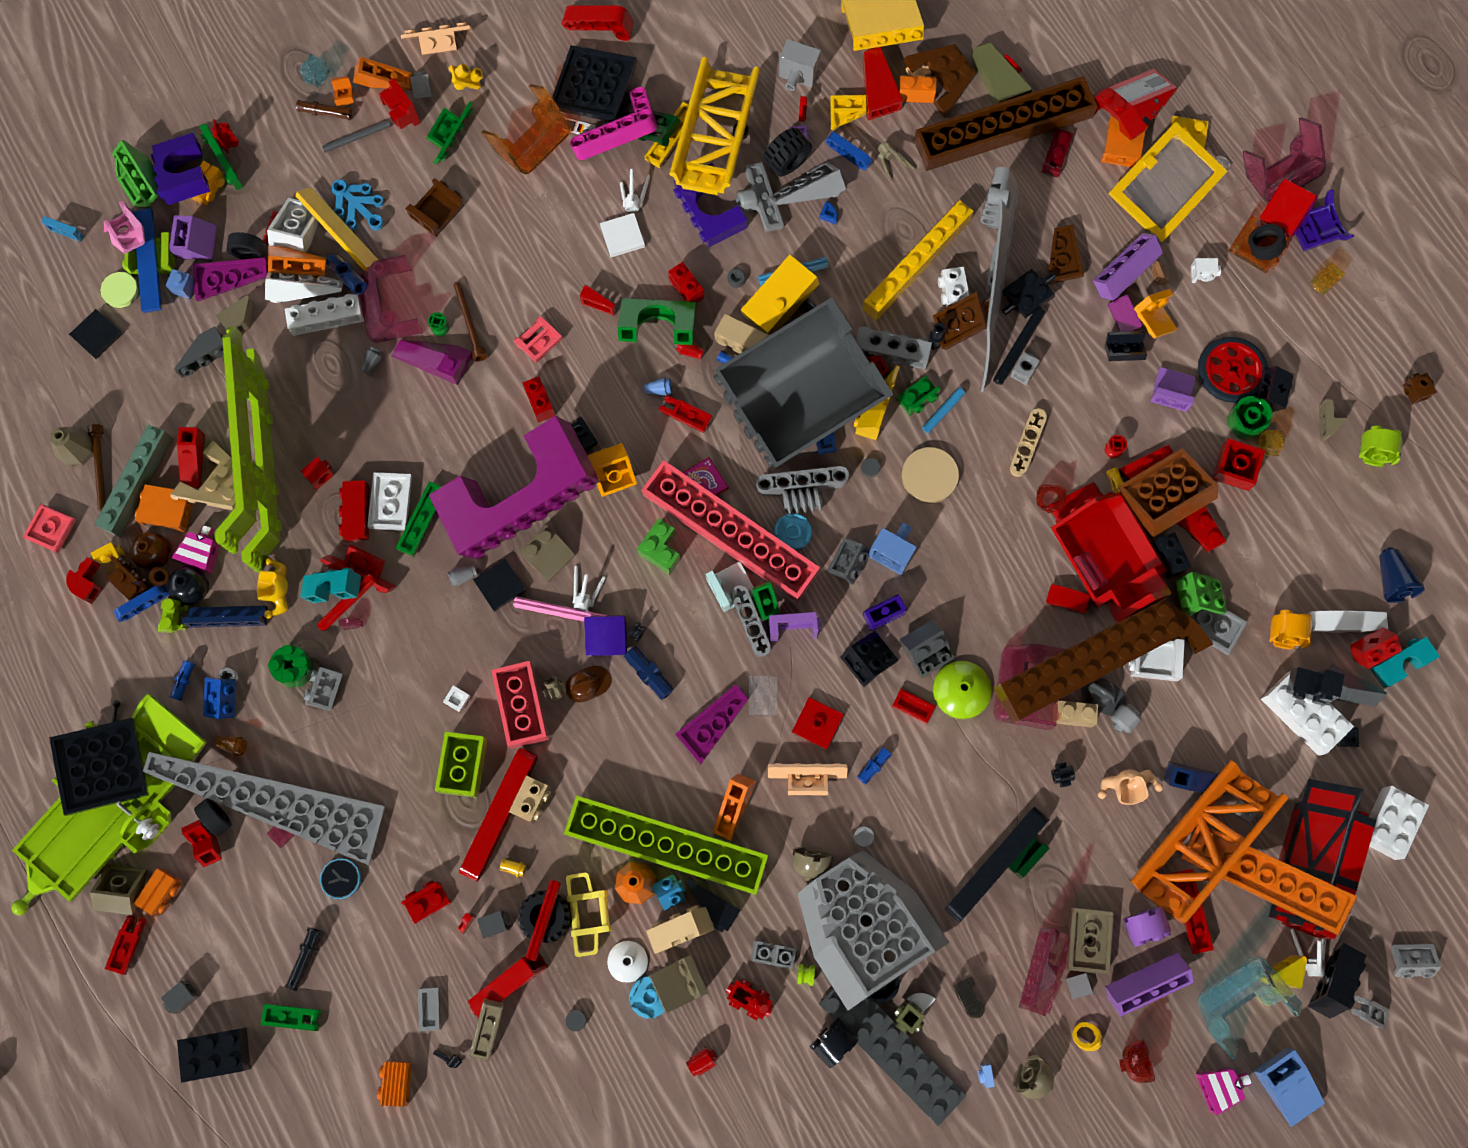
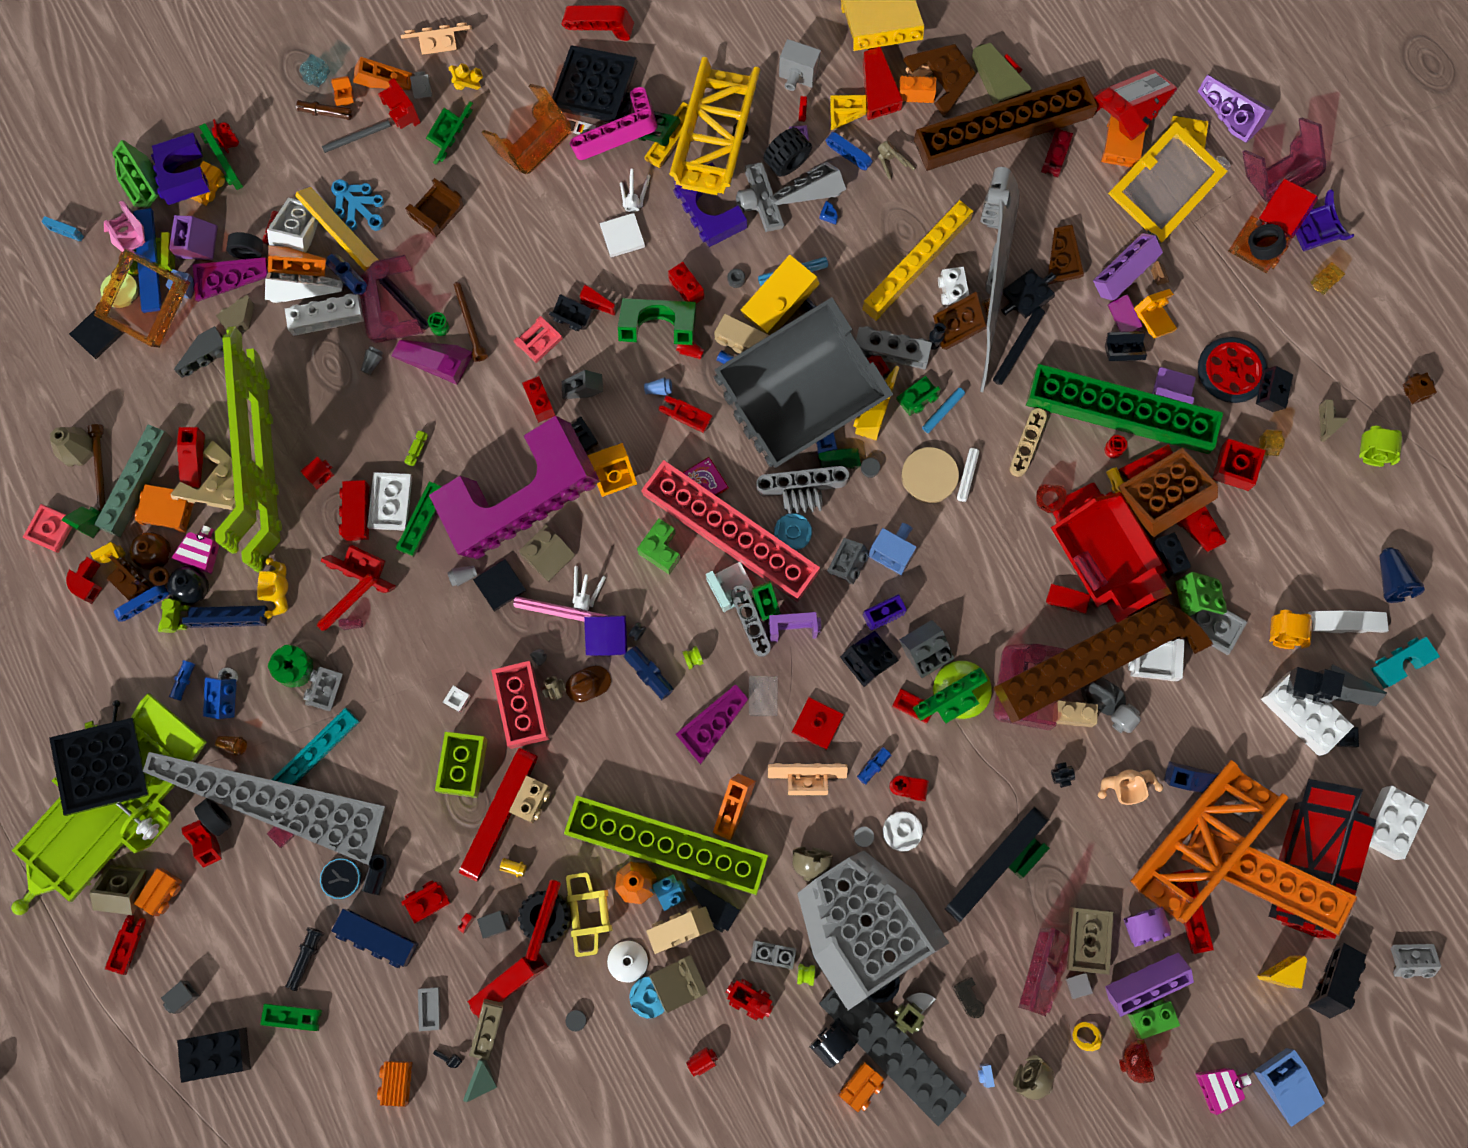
teal arch [300,568,361,603] -> none
light grey brick [1010,352,1040,385] -> none
white brick [1191,258,1221,283] -> none
clear light blue windscreen [1197,956,1302,1060] -> none
green brick [1227,396,1272,440] -> none
white plant [1290,928,1326,976] -> none
red brick [1349,627,1402,669] -> none
light grey hinge [1351,996,1389,1030] -> none
none -> green slope [61,506,101,539]
none -> clear orange window [94,249,191,348]
none -> teal tile [271,708,360,785]
none -> dark blue brick [331,909,418,969]
none -> black piece [362,854,391,895]
none -> black axle [378,274,429,330]
none -> lime axle [404,431,428,466]
none -> sand green slope [463,1059,497,1102]
none -> dark grey hinge [530,649,547,666]
none -> black bracket [549,294,594,332]
none -> dark grey slope [562,370,603,399]
none -> lime wheel [682,646,704,670]
none -> dark green slope [818,448,861,469]
none -> orange brick [838,1061,884,1112]
none -> white tile [883,811,923,852]
none -> red piece [889,775,929,801]
none -> green bracket [913,668,988,724]
none -> white axle [957,448,980,502]
none -> green brick [1025,364,1223,454]
none -> bright green brick [1128,998,1180,1039]
none -> medium lavender wedge [1198,75,1273,143]

